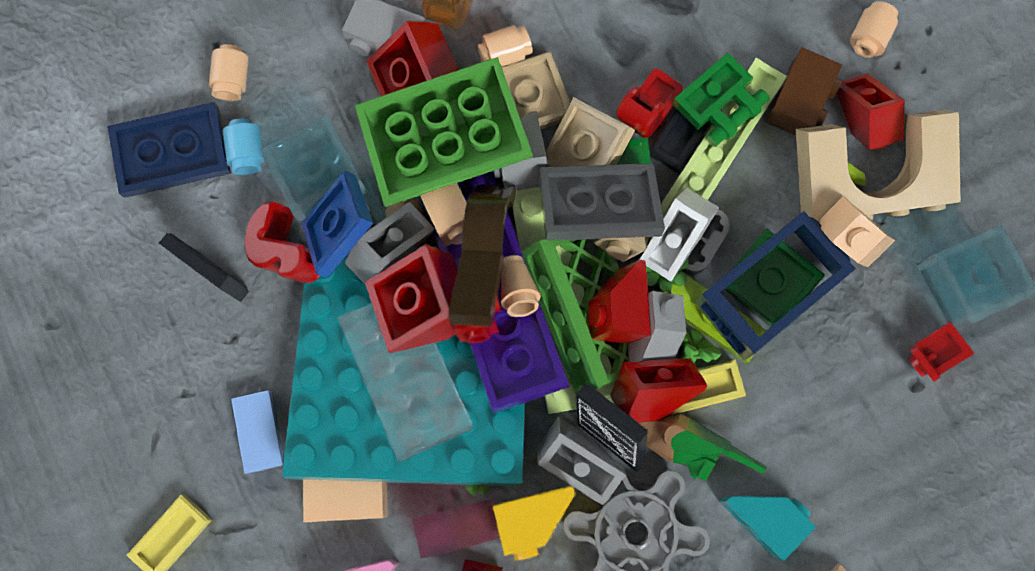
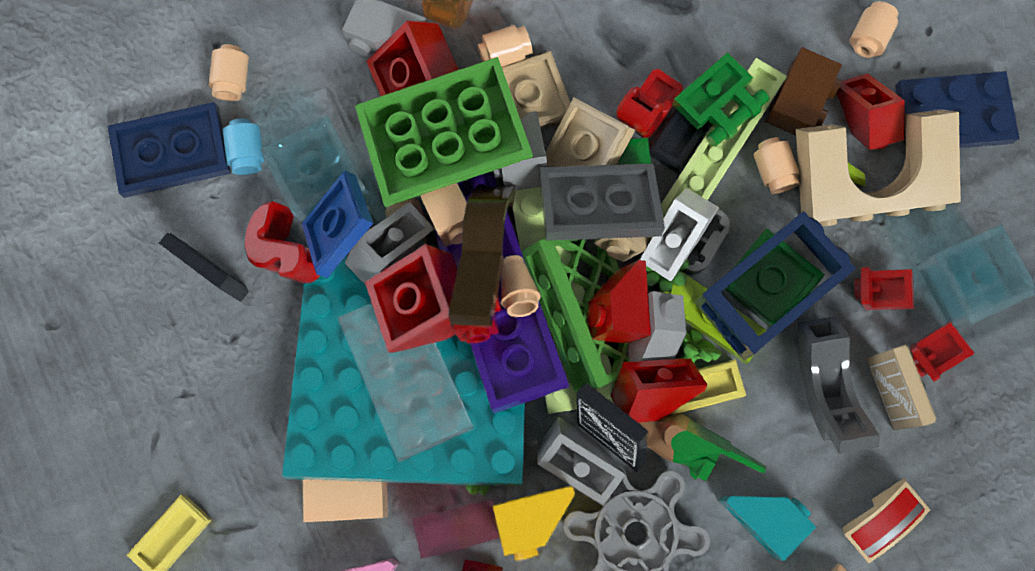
light blue tile [231,390,284,474] -> none
light nougat slope [818,196,895,267] -> none
none -> light nougat brick [753,137,800,195]
none -> dark grey arch [798,316,880,454]
none -> slope [842,478,930,563]
none -> red bracket [854,267,914,310]
none -> tan tile [866,345,937,430]
none -> dark blue plate [895,71,1020,148]

